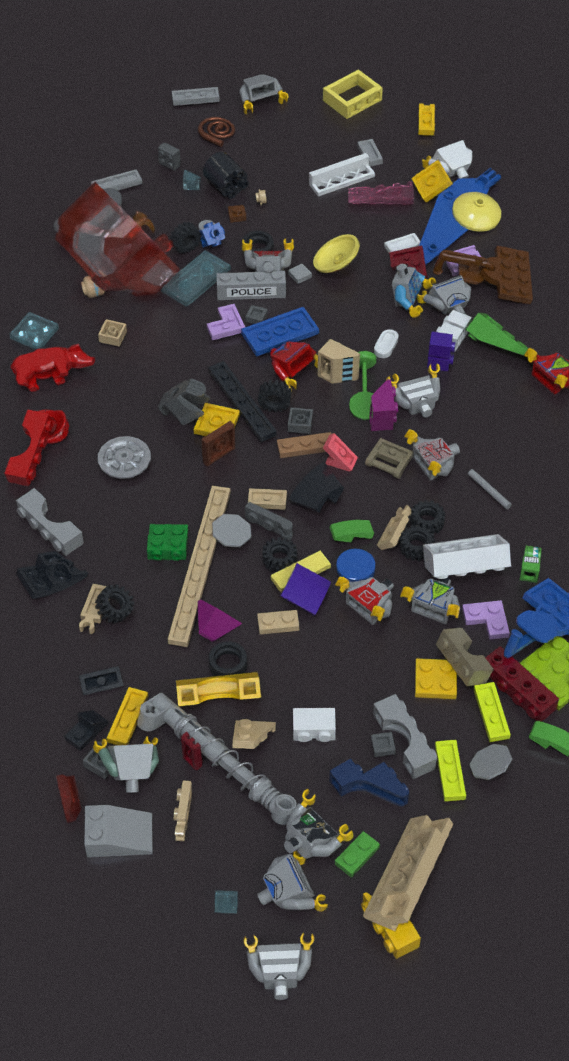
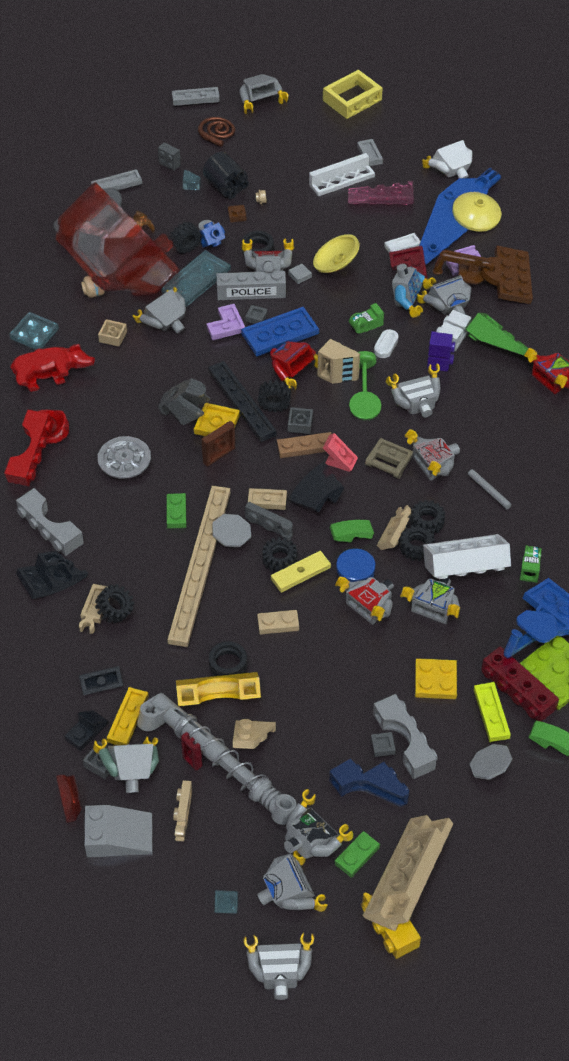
green plate [147,524,188,561] -> none
magenta slope [198,599,242,642] -> none
dark purple slope [280,563,331,615] -> none
white piece [293,708,336,742] -> none
magenta slope [369,379,398,431] -> none
yellow plate [412,160,453,202] -> none
yellow plate [418,103,435,135] -> none
neon yellow plate [435,740,466,802] -> none
dark tan arch [436,628,493,686] -> none
lavender plate [462,600,510,640] -> none
none -> light grey torso [133,287,186,334]
none -> bright green plate [167,493,186,528]
none -> bright green leg [349,303,384,334]

